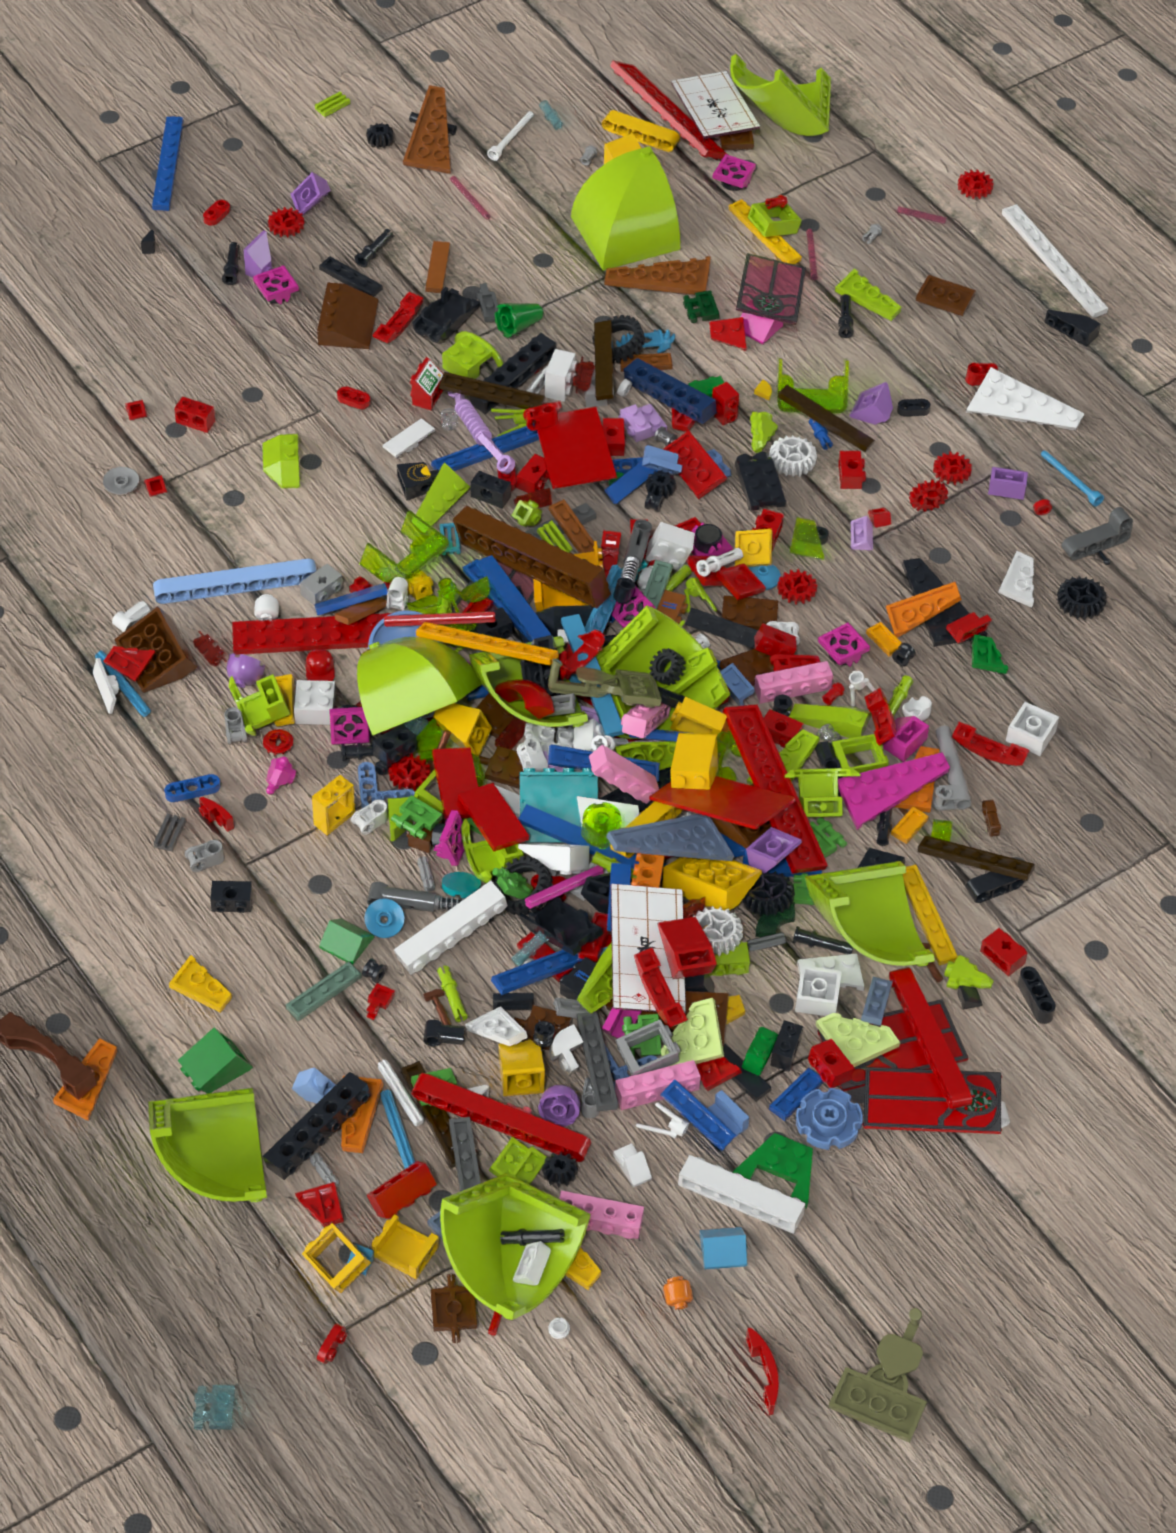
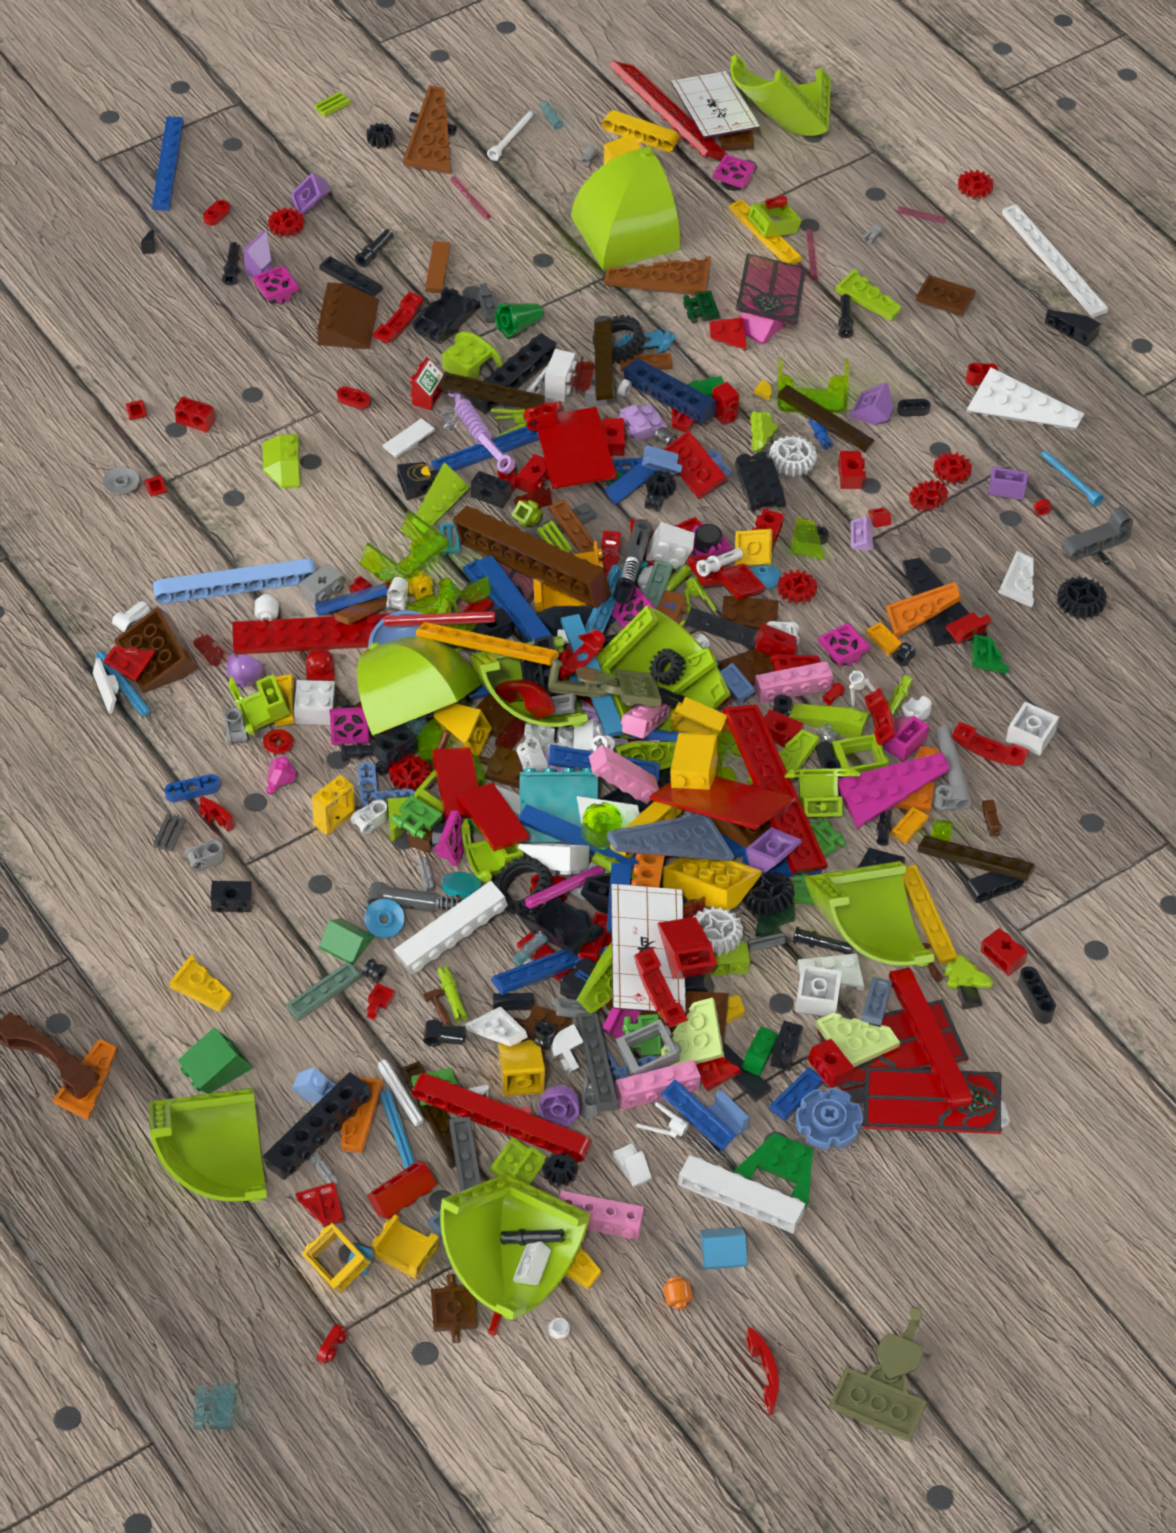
bright green plate [492,868,533,899] -> none

